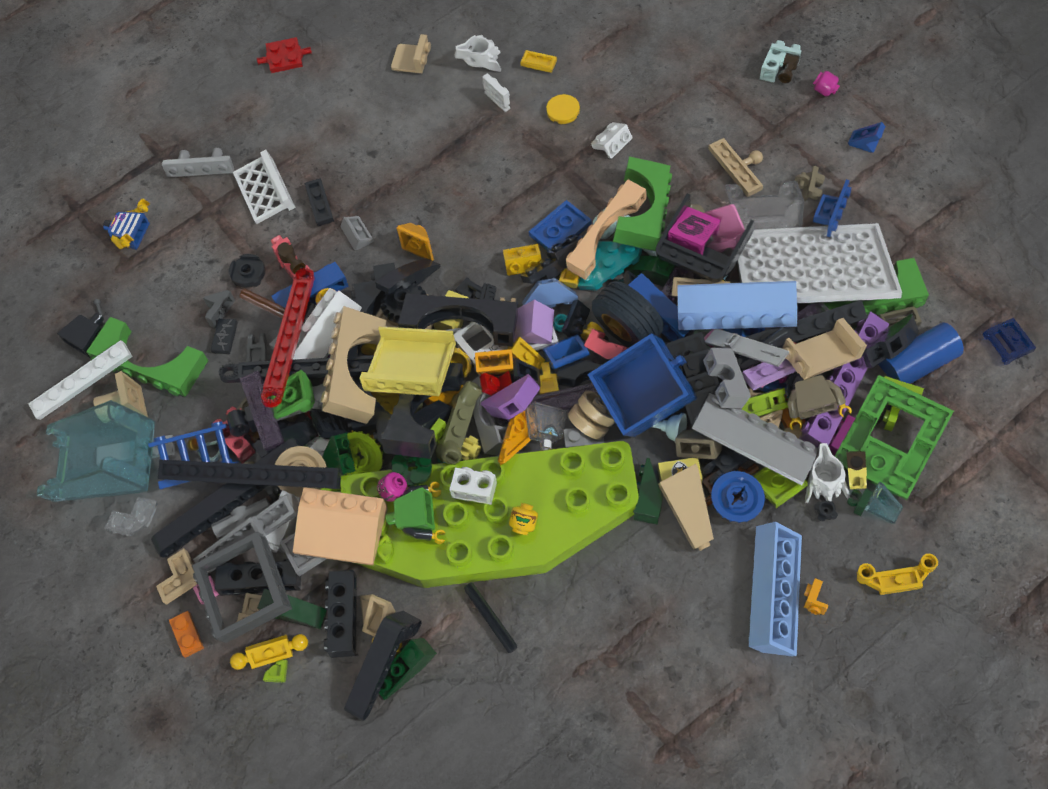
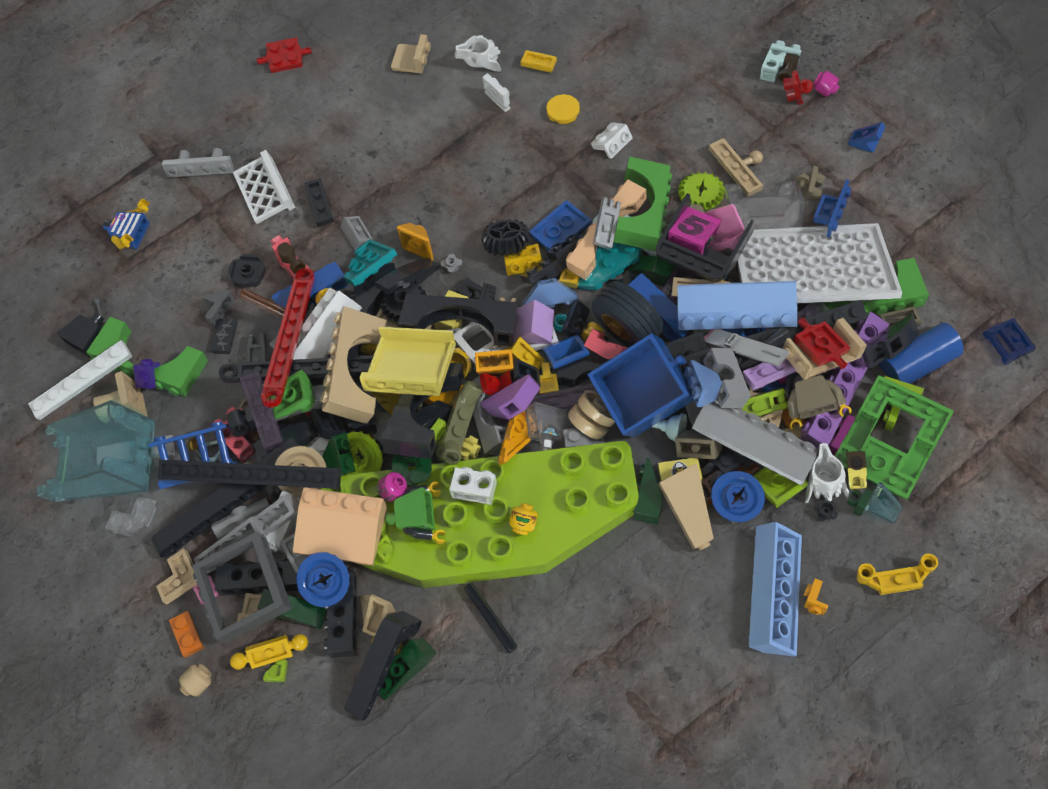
none -> dark purple bracket [133,359,160,389]
none -> tan head [179,664,211,696]
none -> blue gear [297,552,350,607]
none -> teal plate [344,239,398,286]
none -> light grey plate [441,254,462,273]
none -> black gear [481,219,530,257]
none -> light grey hinge [593,197,621,249]
none -> lime gear [678,171,724,210]
none -> medium blue slope [684,360,722,407]
none -> red hips [783,71,813,105]
none -> red plate [793,317,851,369]

